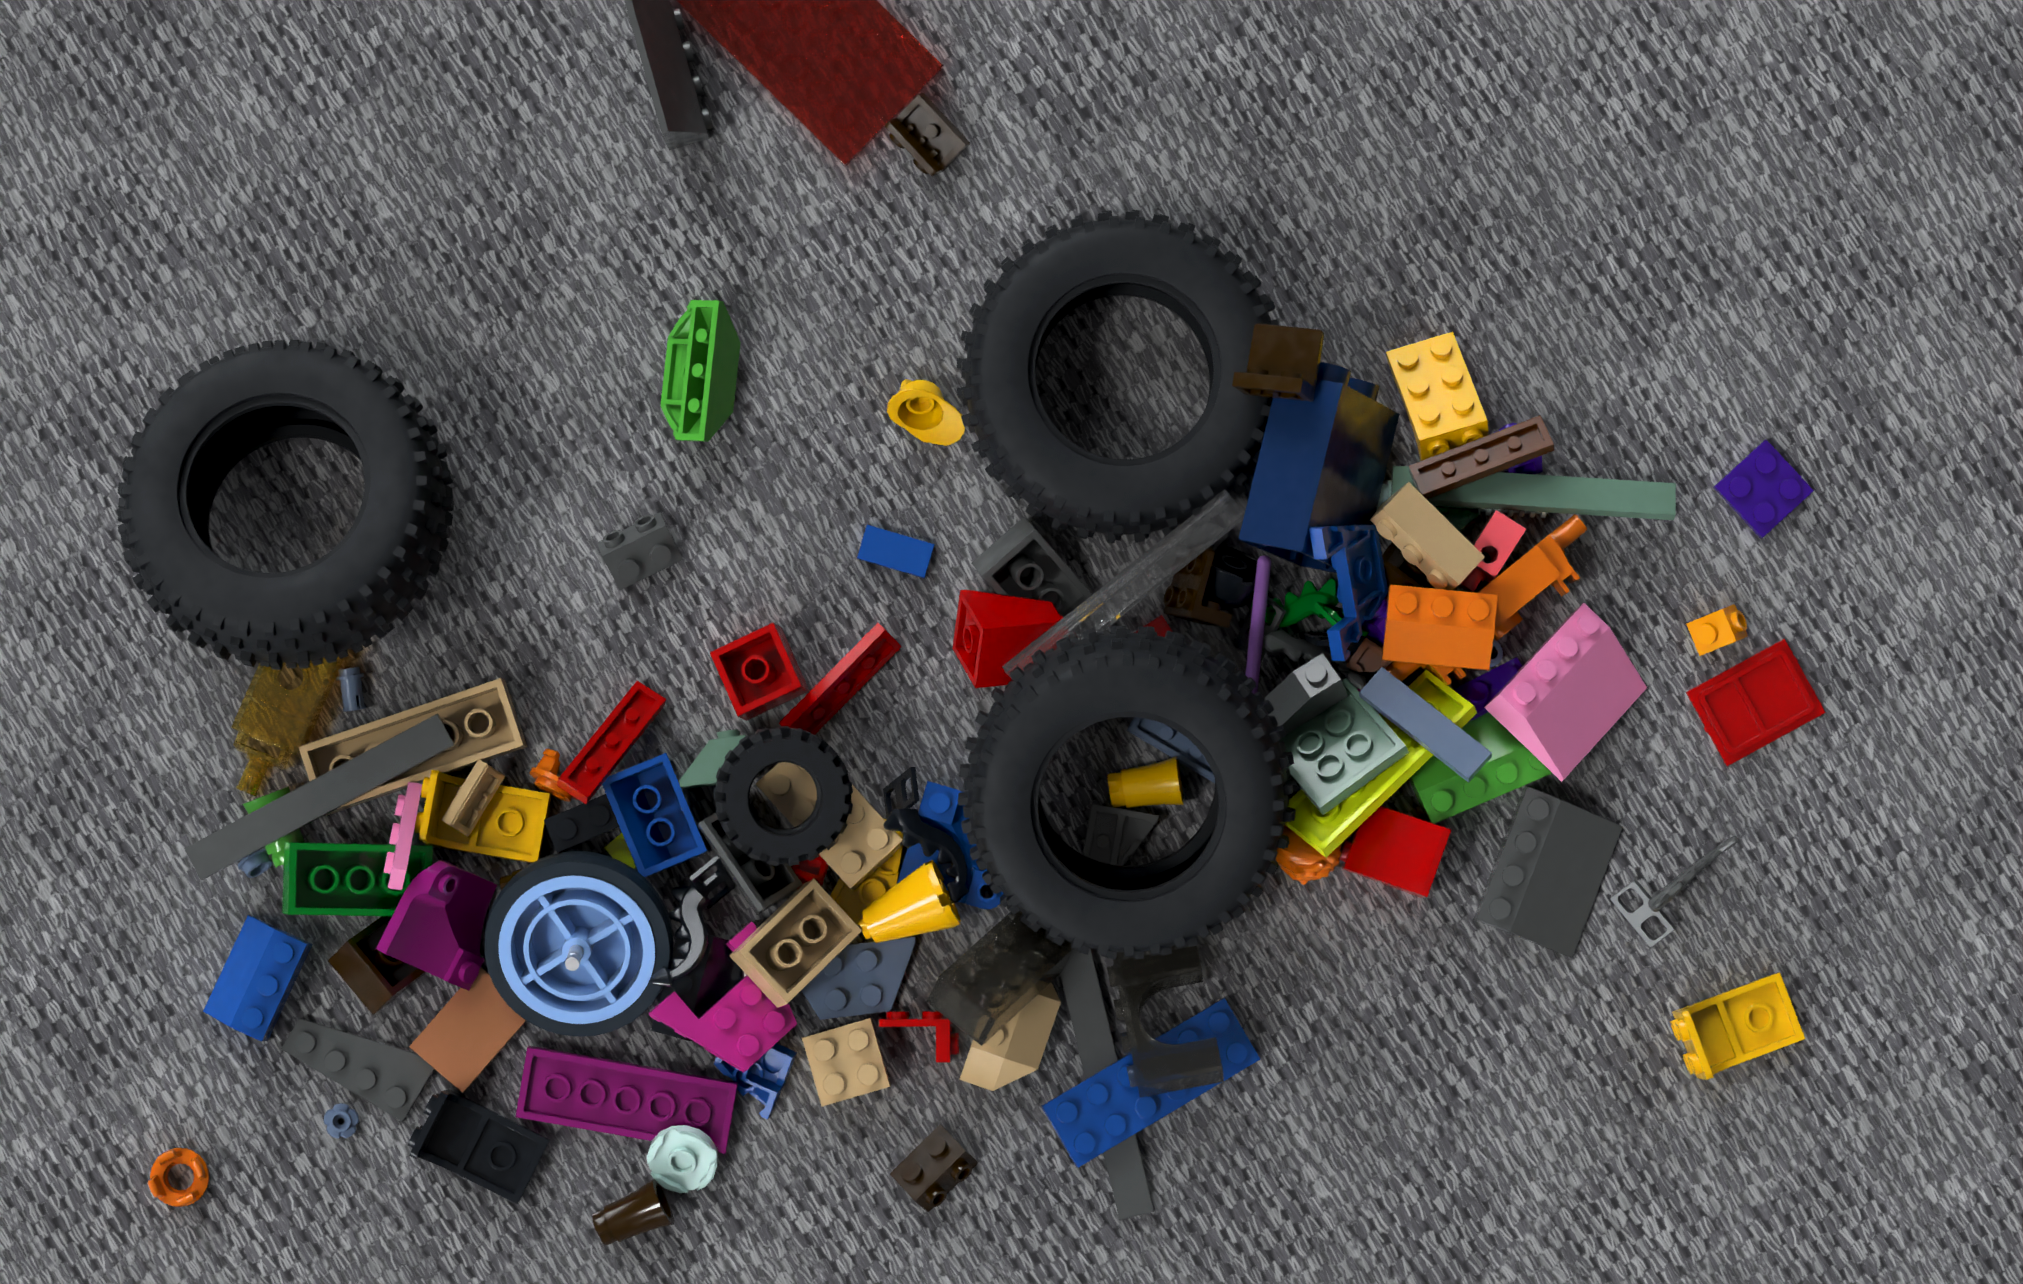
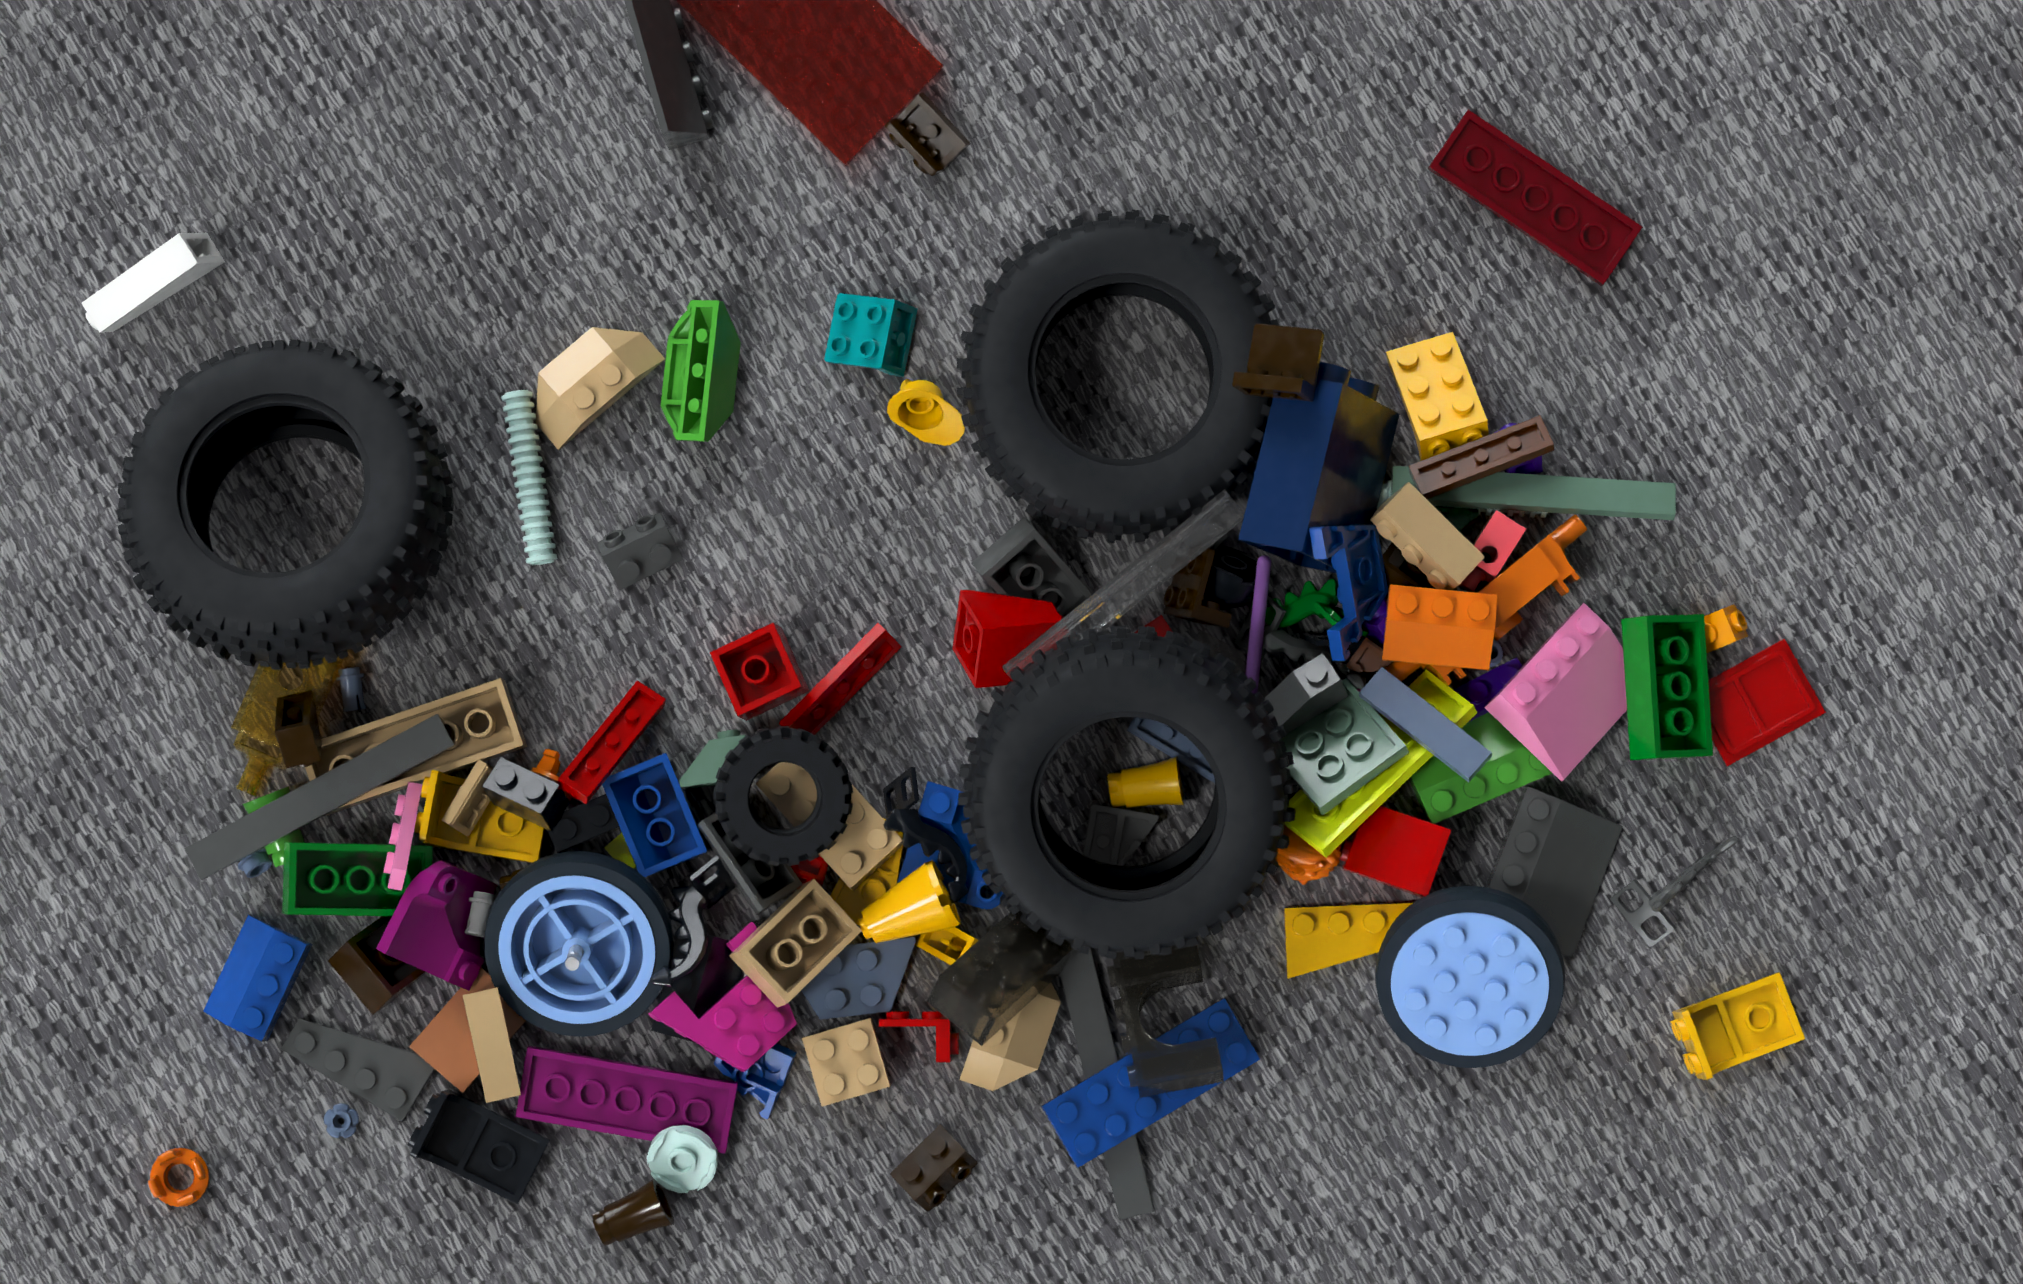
blue tile [857,525,935,579] -> none
dark purple plate [1713,439,1814,539] -> none
none -> white slope [82,233,225,333]
none -> dark brown slope [274,690,322,768]
none -> tan slope [463,987,521,1103]
none -> light grey pin [465,891,495,938]
none -> brick [482,757,570,832]
none -> light aqua piece [501,390,558,565]
none -> tan wedge [536,327,666,450]
none -> teal bracket [824,293,918,377]
none -> yellow slope [915,927,980,972]
none -> yellow wing [1284,903,1413,979]
none -> light blue wheel [1375,886,1565,1068]
none -> dark red plate [1428,110,1643,286]
none -> green brick [1621,614,1713,761]

